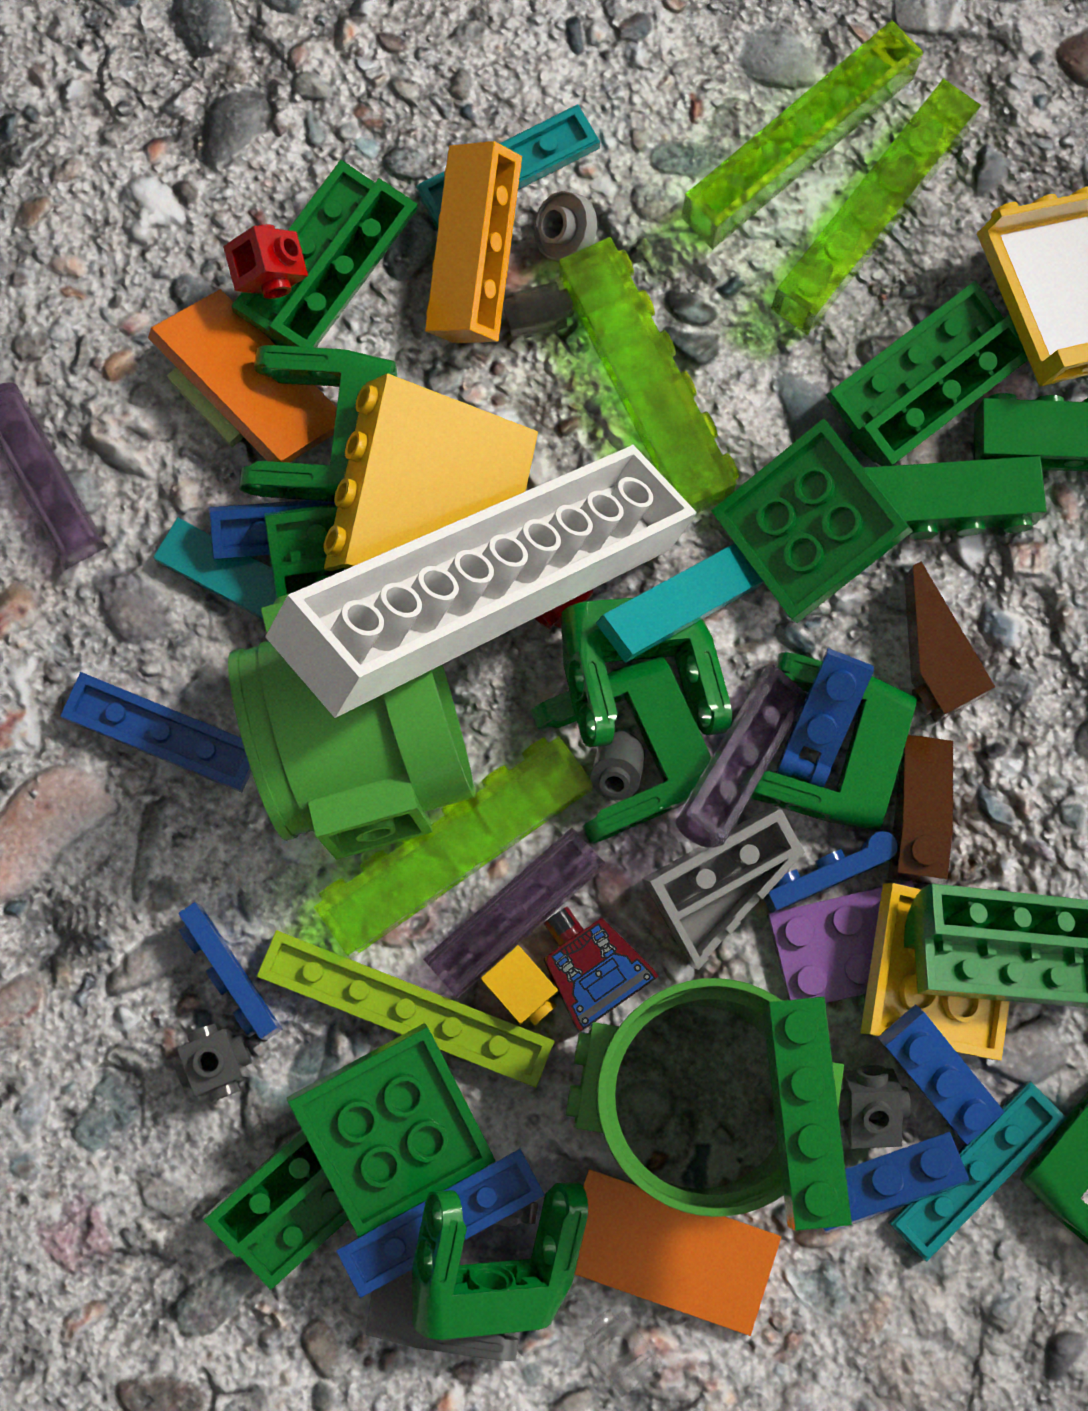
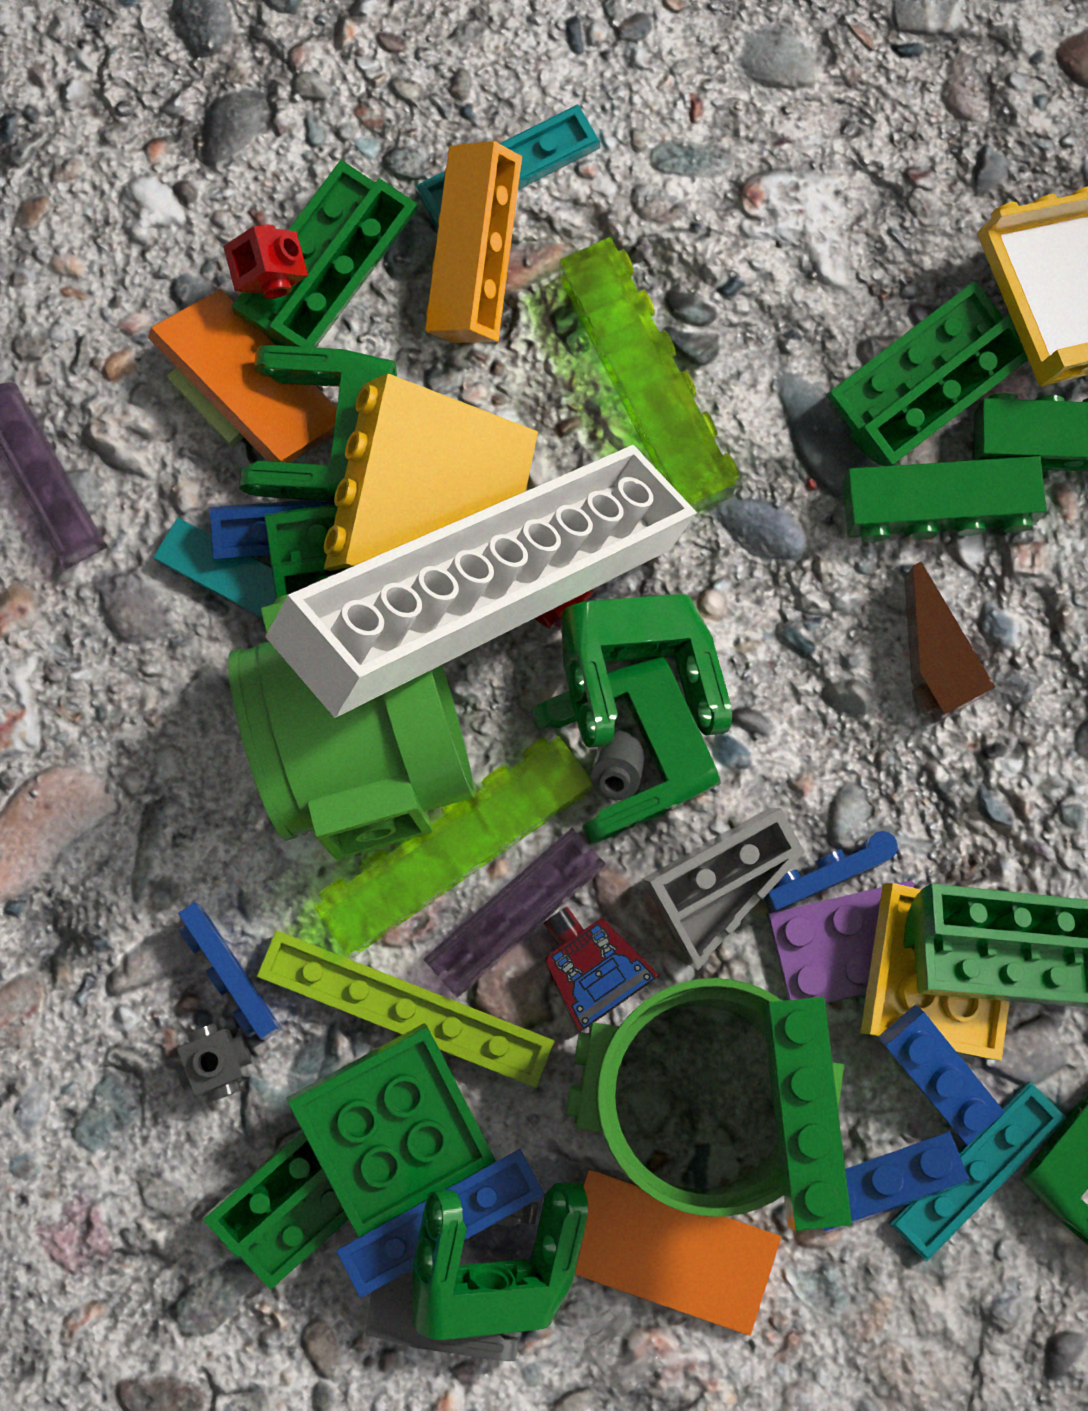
blue plate [60,672,251,793] -> none
yellow brick [481,945,558,1026] -> none
clear smoke brick [503,281,574,339] -> none
light grey plate [534,191,597,263] -> none
teal tile [596,543,763,663] -> none
clear purple brick [675,664,807,848] -> none
clear neon green brick [681,20,924,250] -> none
green plate [711,418,913,623] -> none
green connector [738,652,917,831] -> none
clear neon green brick [771,78,981,336] -> none
blue plate [775,648,874,788] -> none
dark grey brick [838,1065,911,1149] -> none
reddish brown slope [888,734,953,885] -> none

